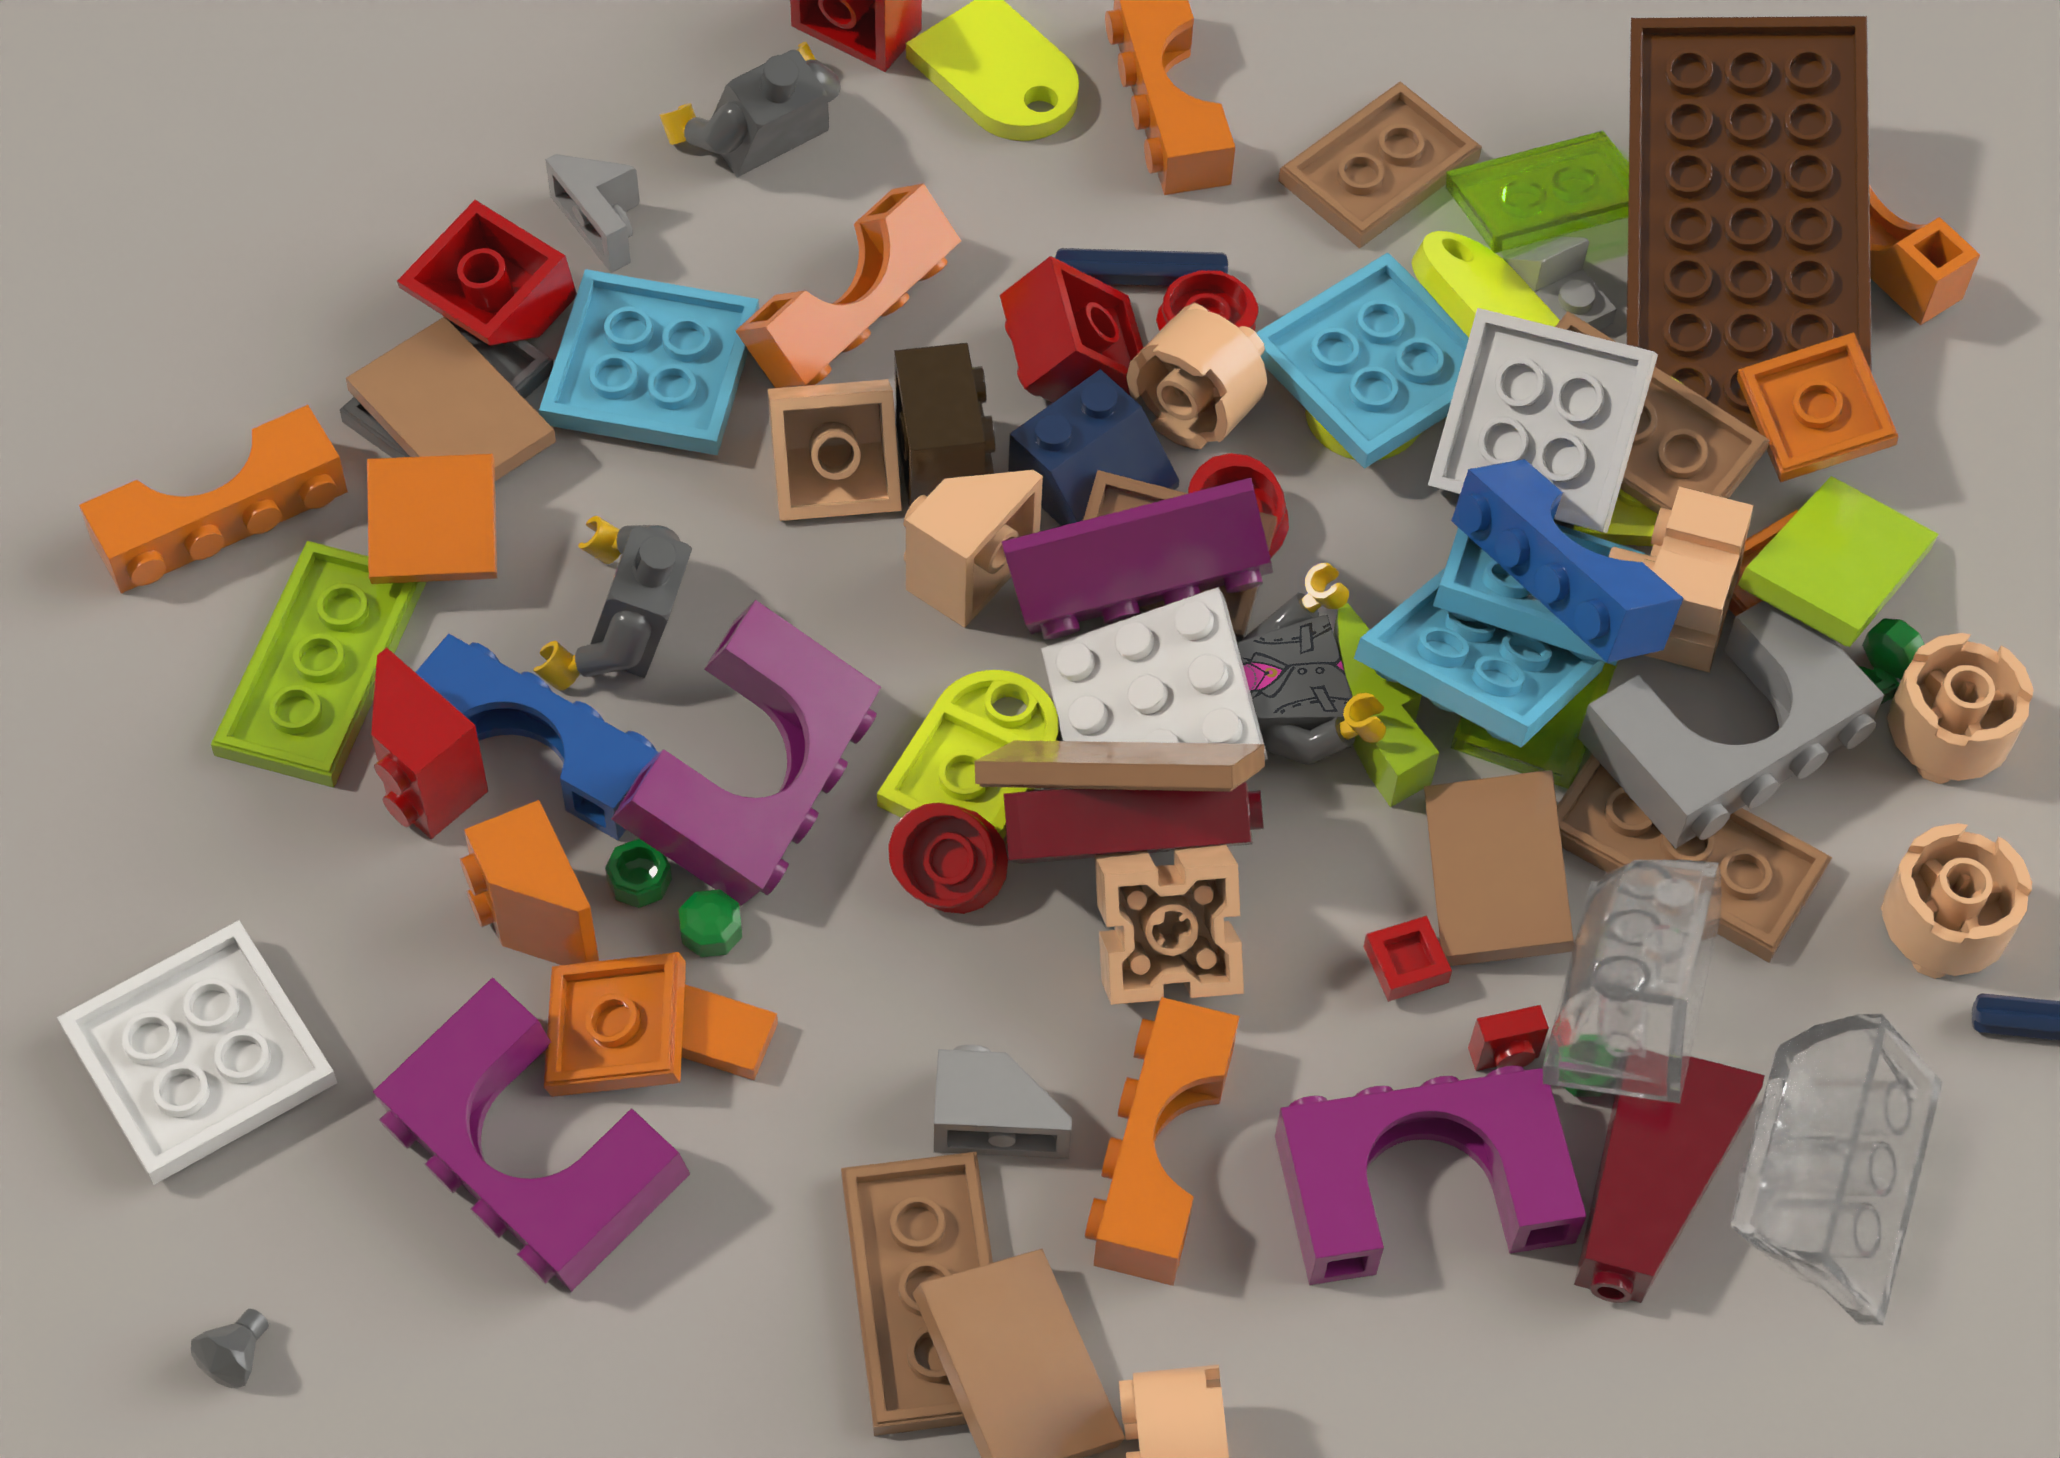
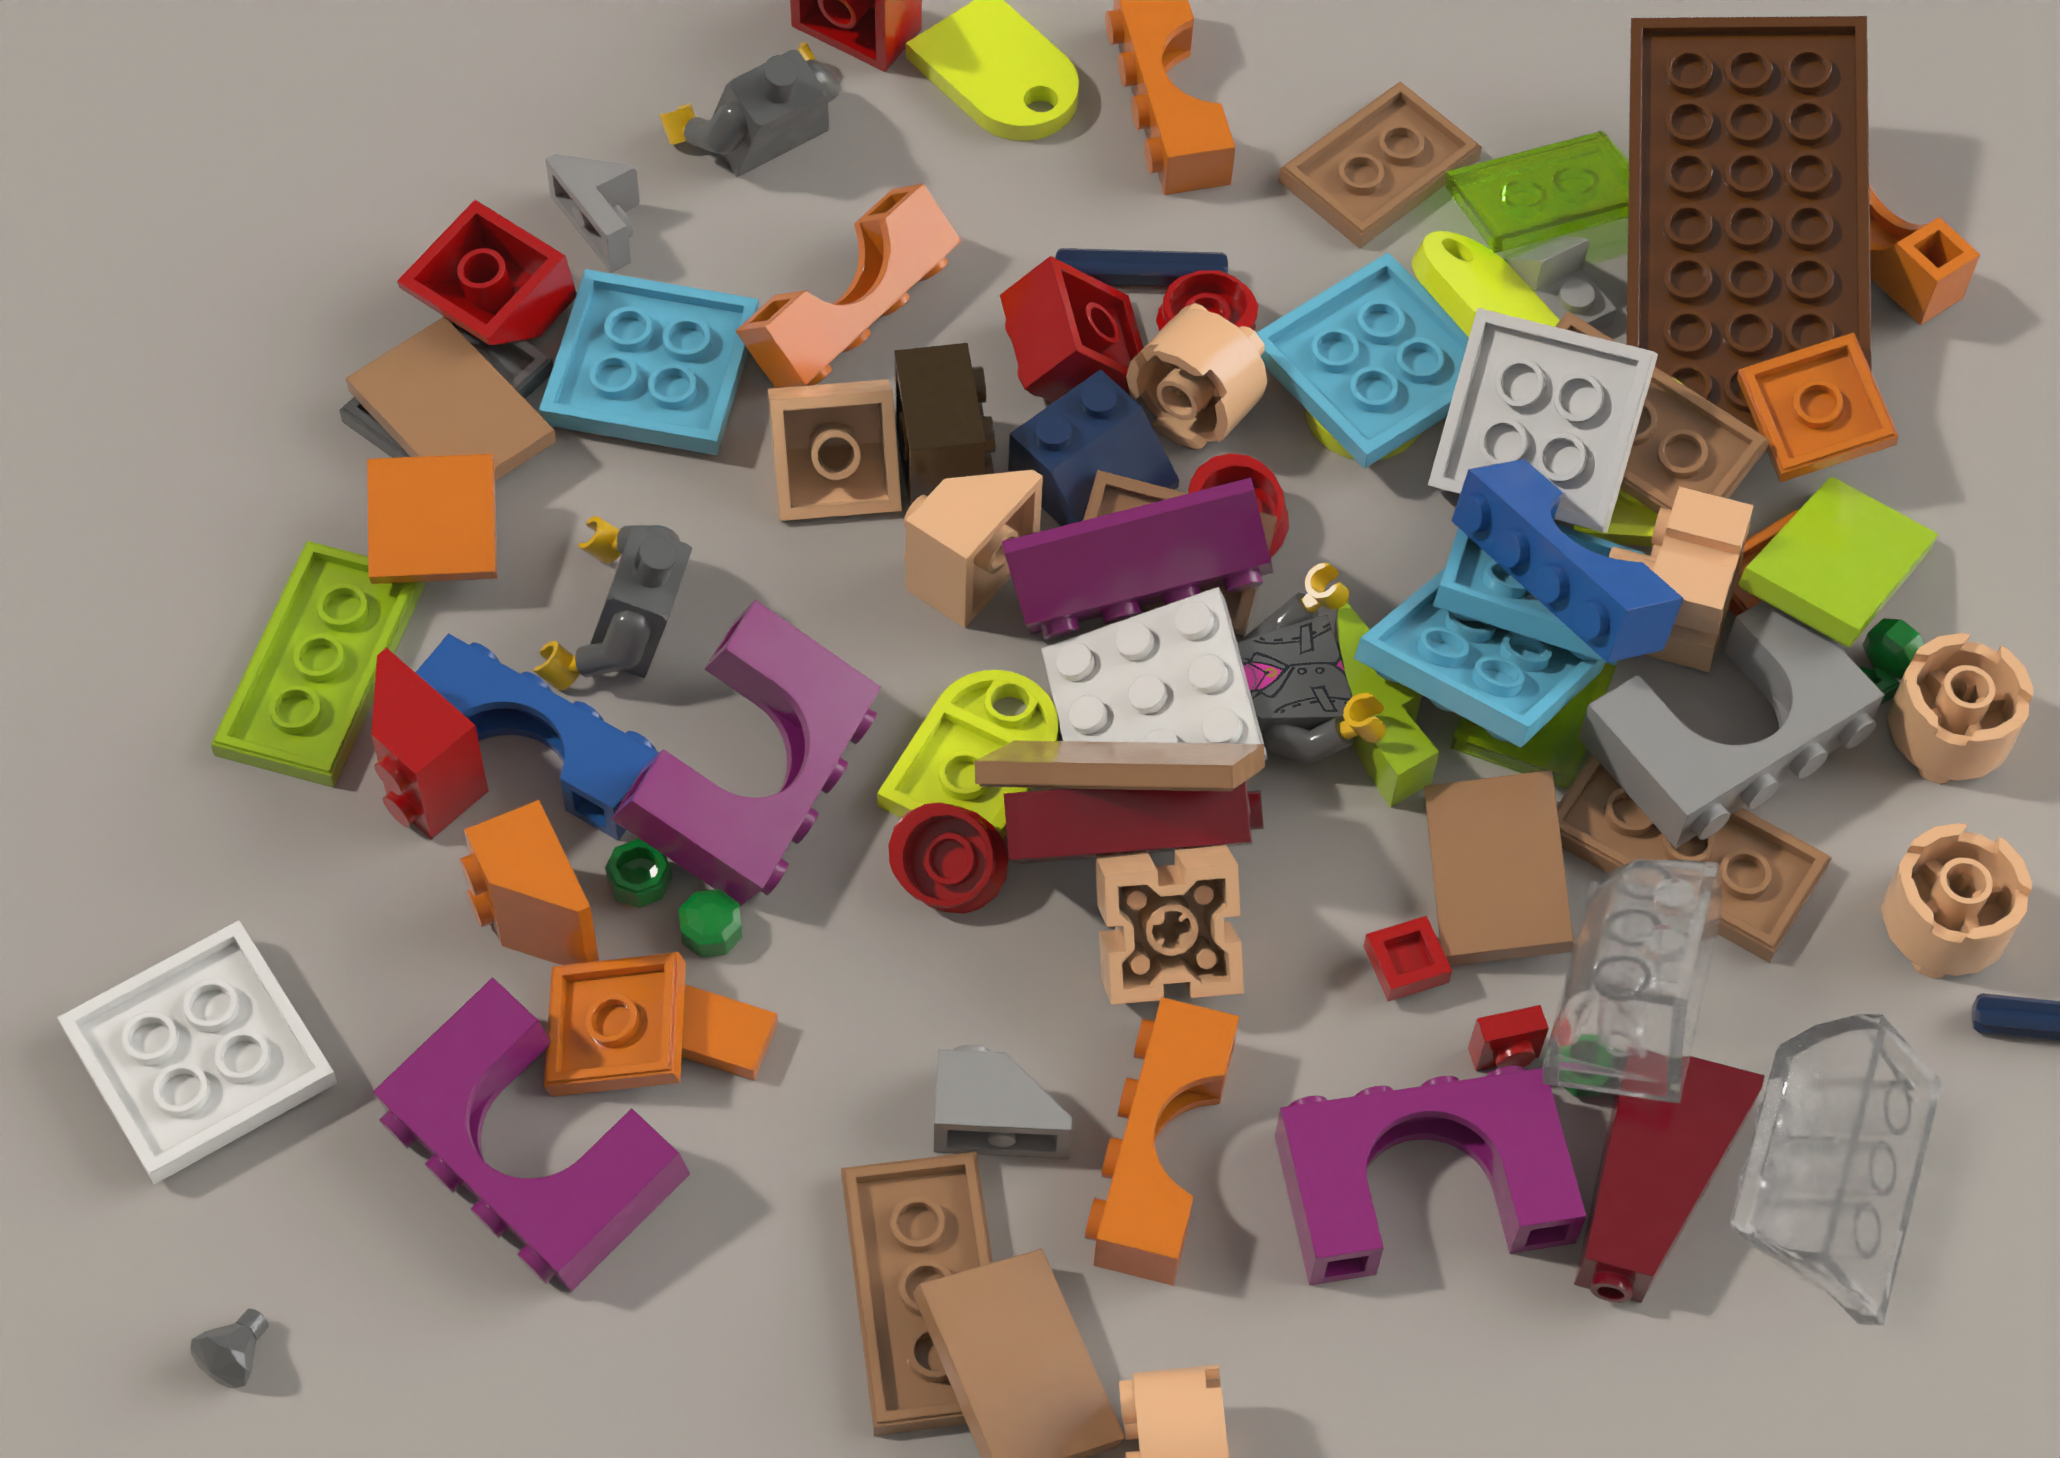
orange arch [79,405,348,594] -> none

